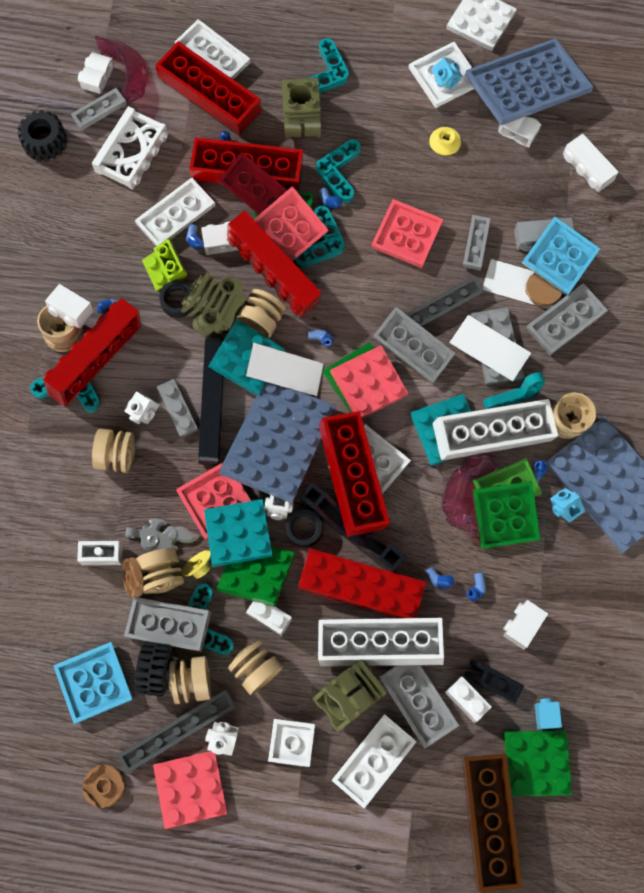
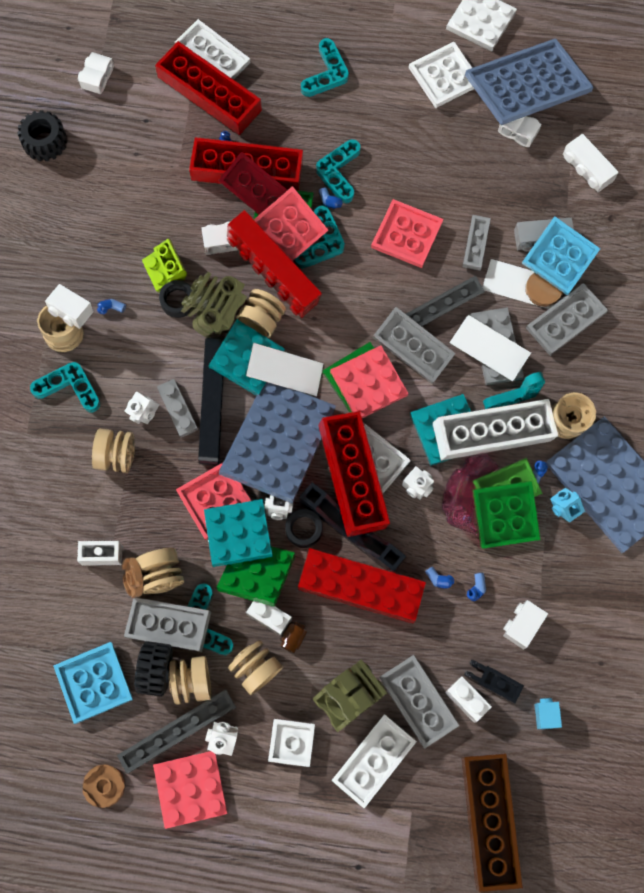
red brick [43,298,141,408] -> none
light grey plate [71,88,127,131] -> none
white fence [92,106,168,190] -> none
clear pink windscreen [95,36,148,104] -> none
light grey piece [125,518,199,552] -> none
white plate [135,178,215,246] -> none
light yellow piece [181,550,211,579] -> none
blue arm [186,224,204,250] -> none
olive piece [281,78,321,140] -> none
arm [308,330,334,347] -> none
white brick [318,618,444,666] -> none
light yellow piece [429,127,461,156] -> none
medium azure brick [431,57,463,89] -> none
green plate [504,730,572,797] -> none
none -> reddish brown brick [280,621,307,653]
none -> white brick [402,466,434,500]

